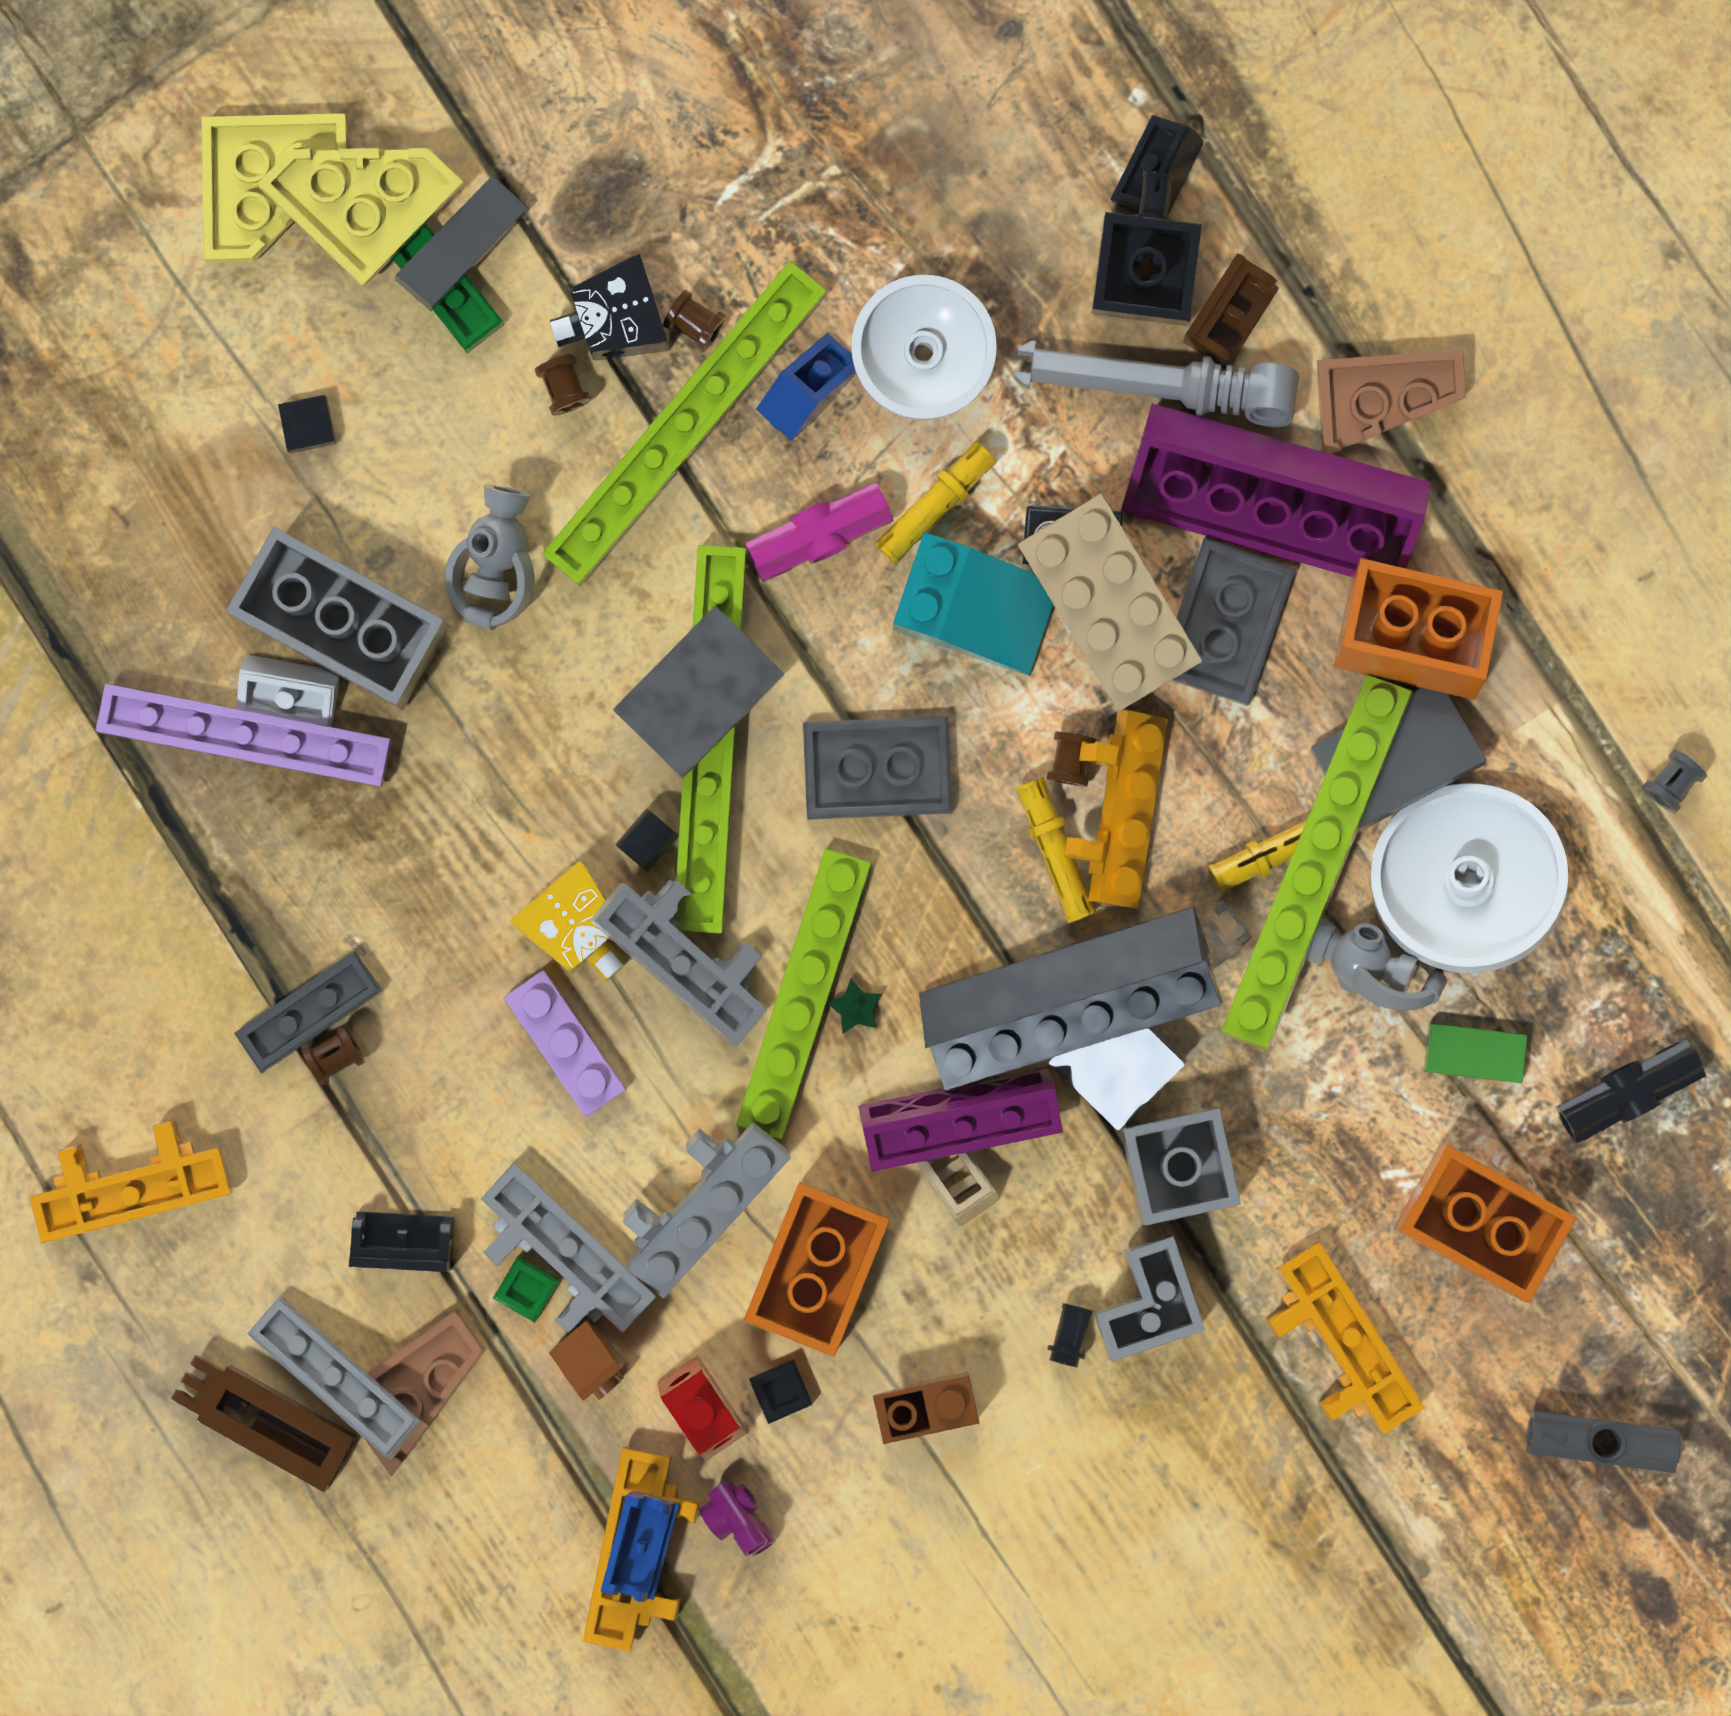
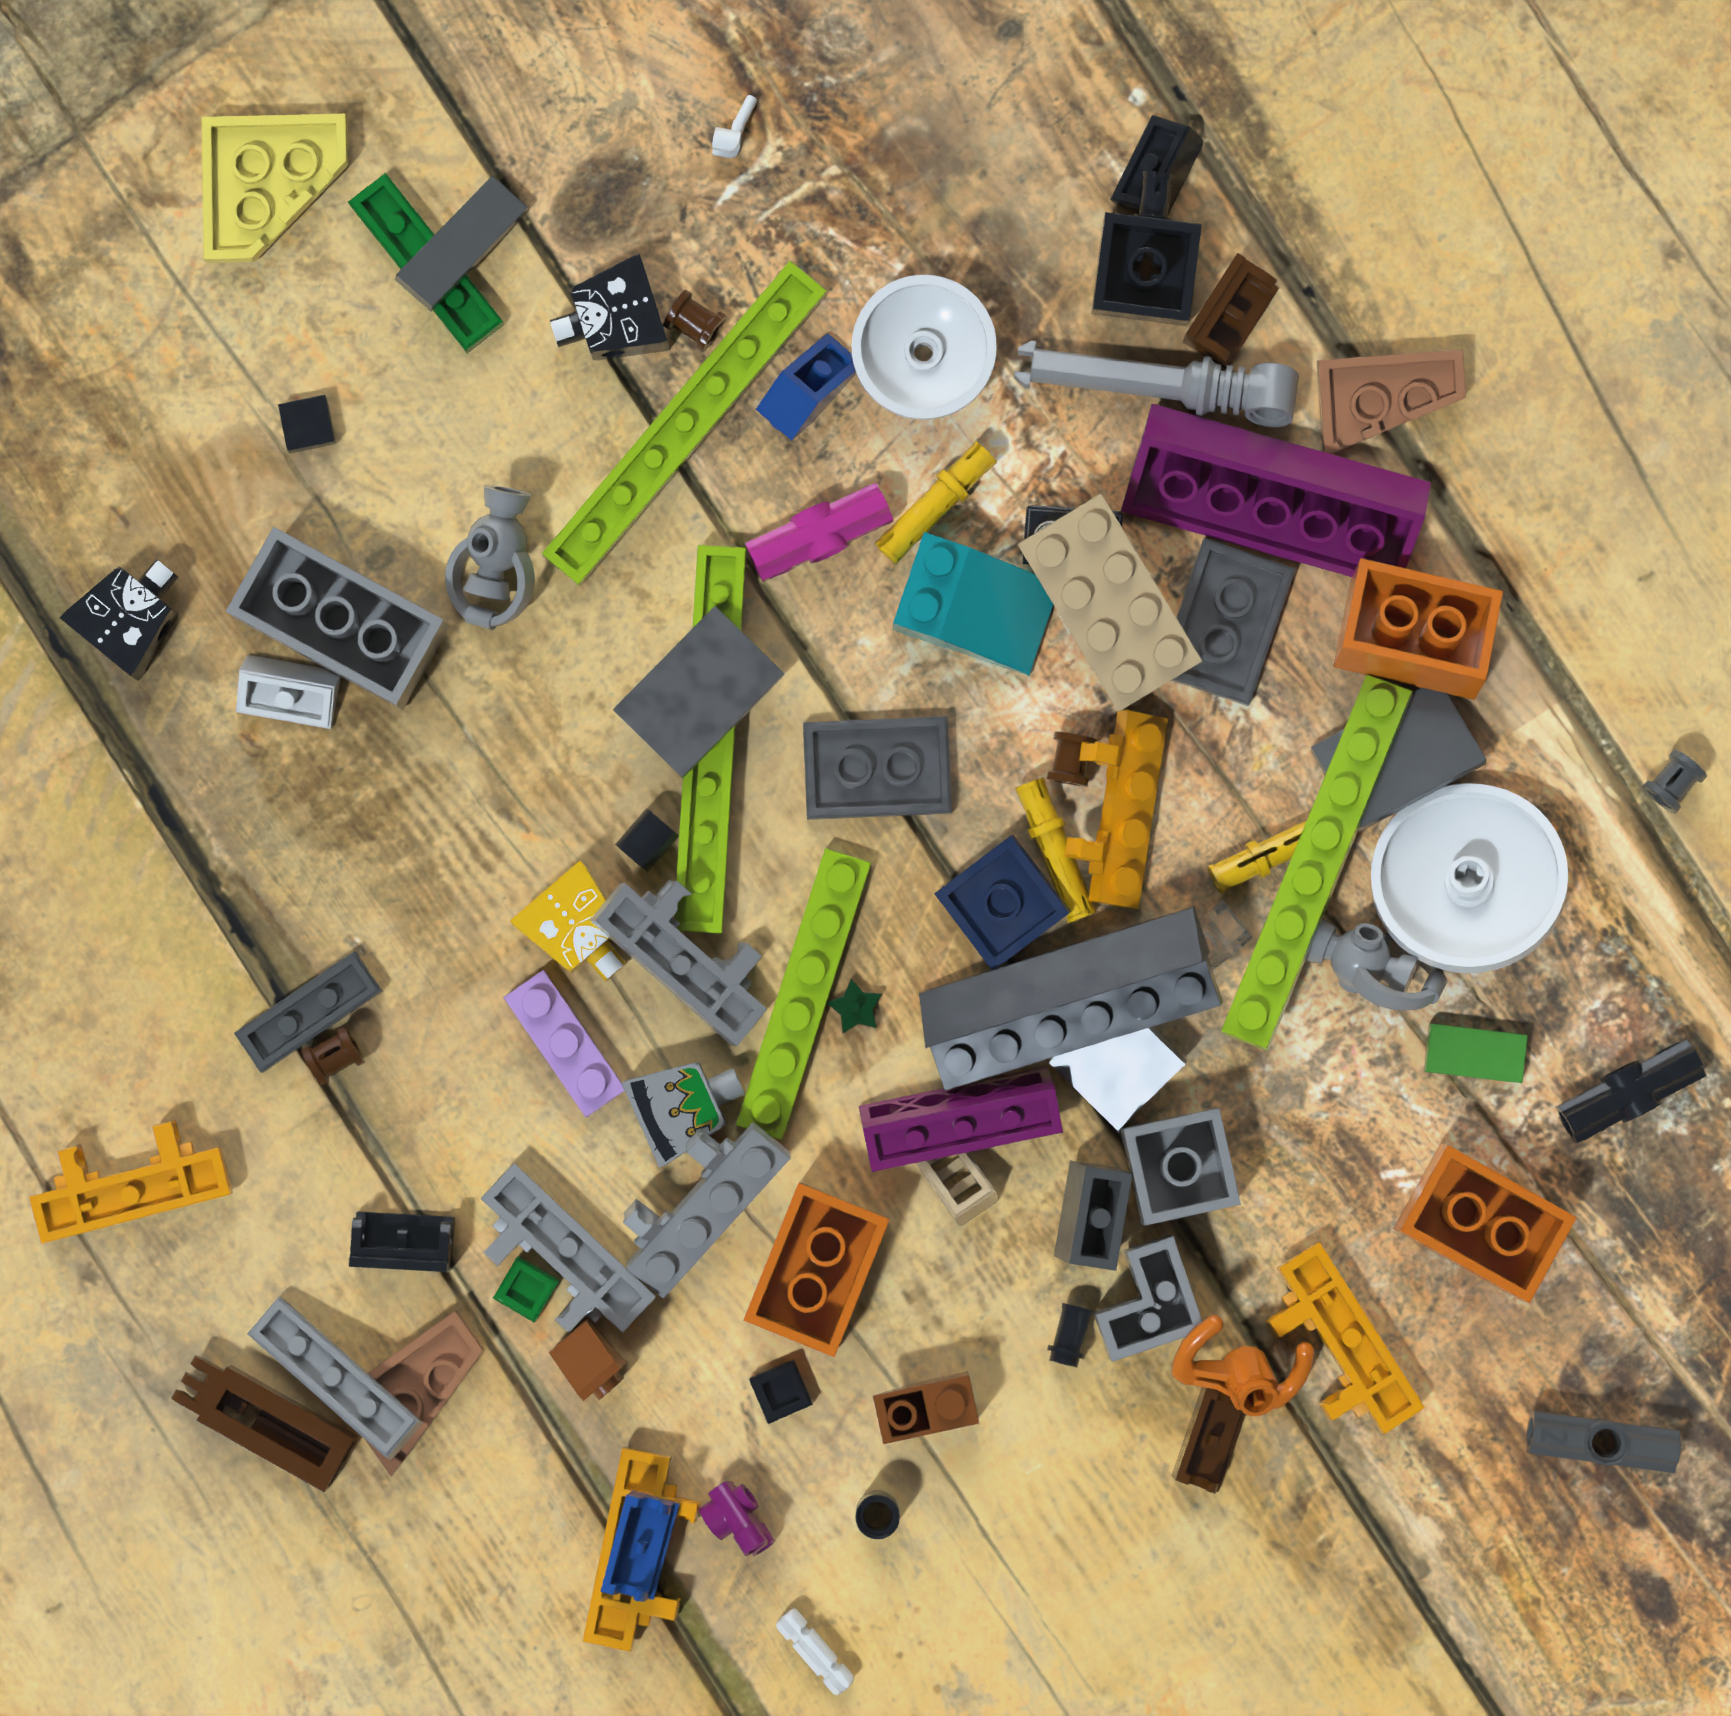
lavender plate [96,684,392,787] -> none
light yellow plate [257,148,464,288] -> none
reddish brown bush [534,354,592,416] -> none
red torso [657,1355,749,1460] -> none
none -> black torso [60,559,179,681]
none -> torso [622,1062,745,1168]
none -> white hand [712,95,758,158]
none -> white axle [776,1608,854,1695]
none -> black beam [855,1490,900,1539]
none -> dark blue plate [934,835,1072,970]
none -> dark grey brick [1054,1160,1133,1271]
none -> orange piece [1171,1315,1314,1416]
none -> reddish brown hinge [1171,1387,1245,1494]

